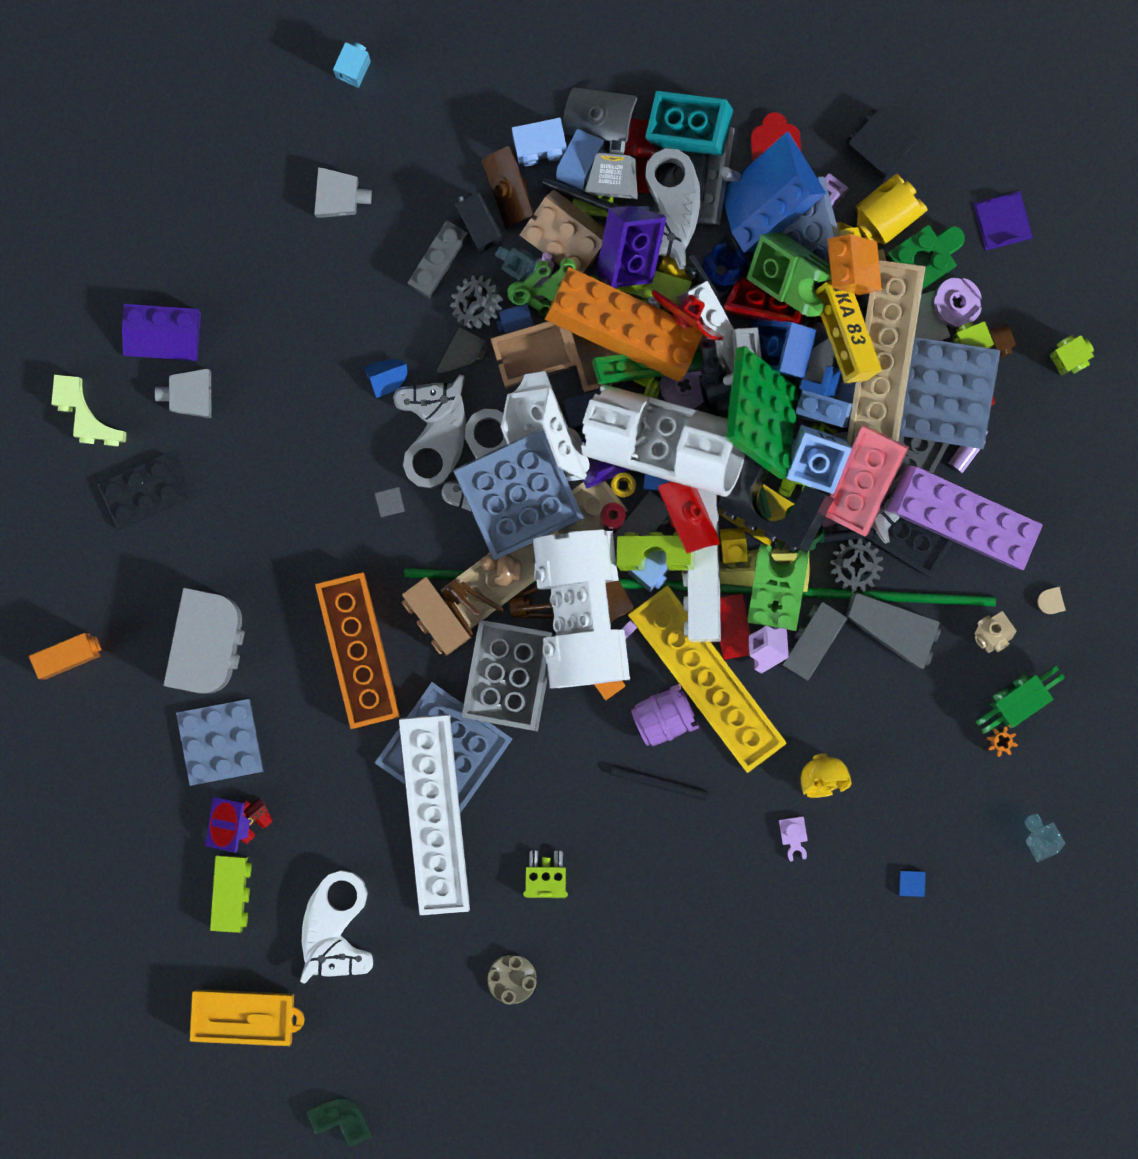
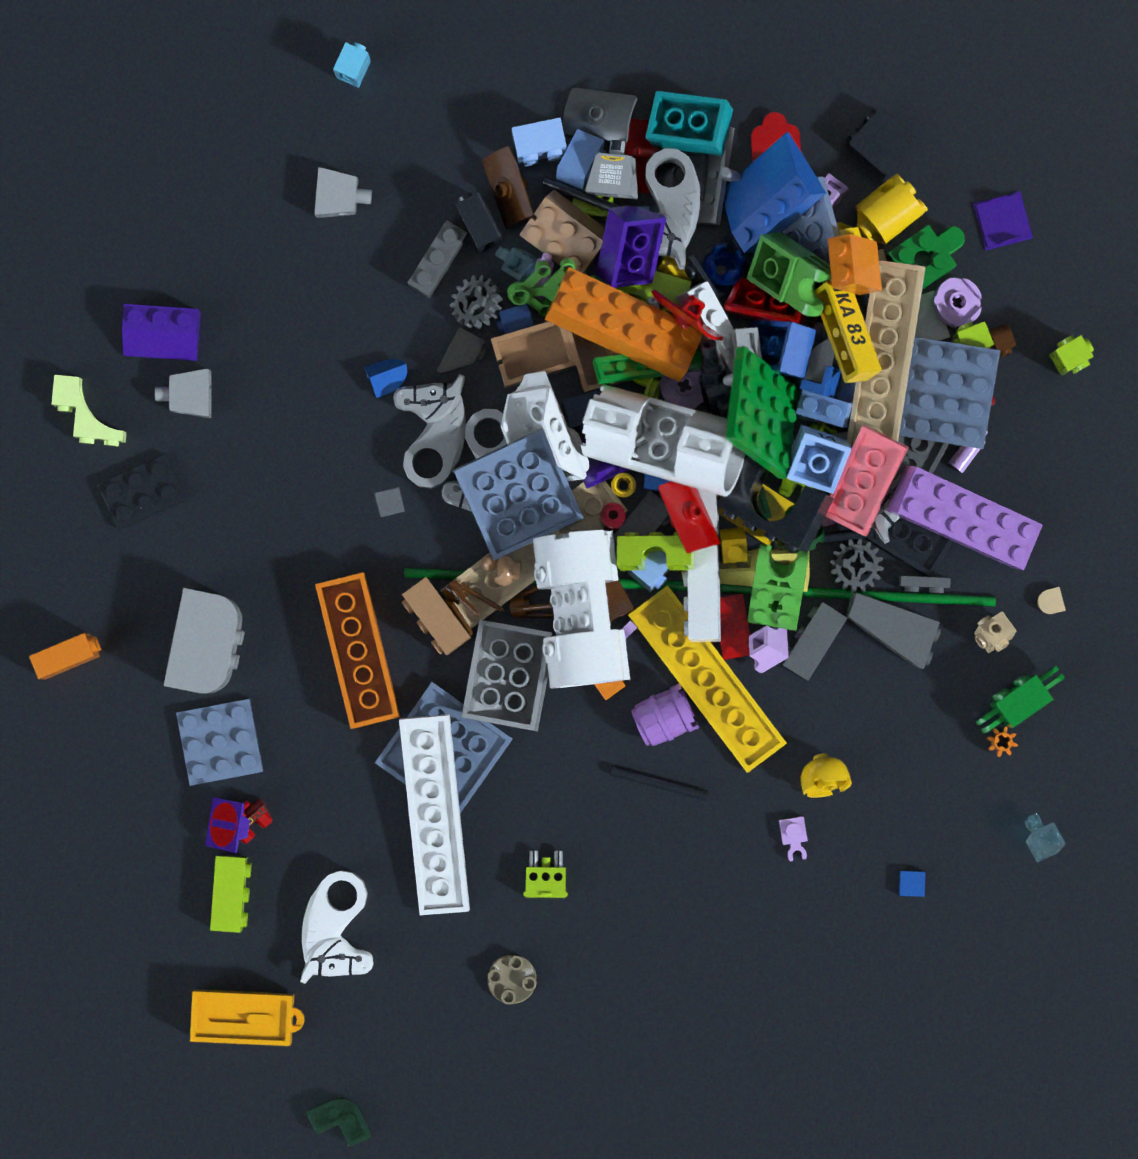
none -> dark grey plate [898,576,951,593]

